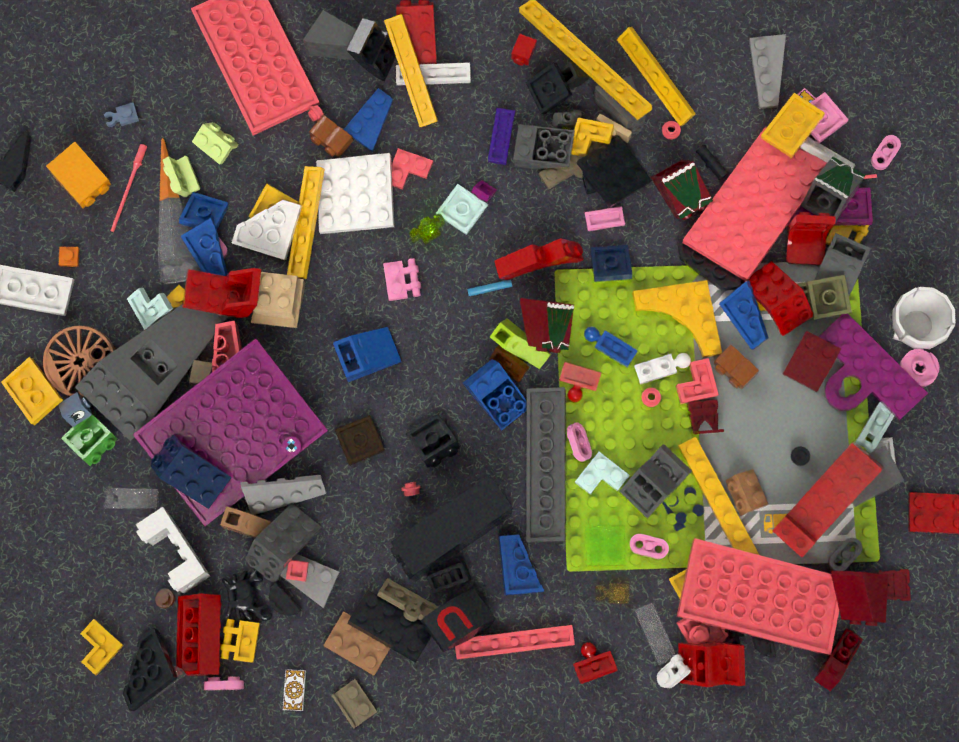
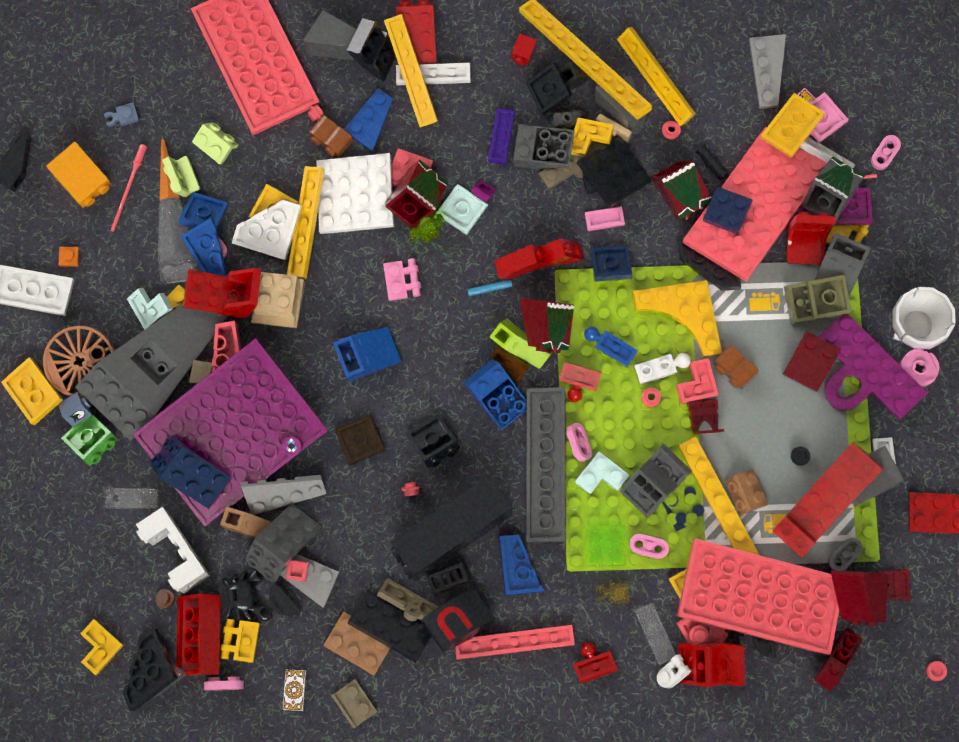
blue wing [719,281,769,350] -> none
red bracket [741,261,813,336] -> none
light aqua plate [855,402,894,453] -> none
none -> dark red slope [385,159,448,229]
none -> dark blue plate [703,186,753,234]
none -> coral tile [926,661,947,681]

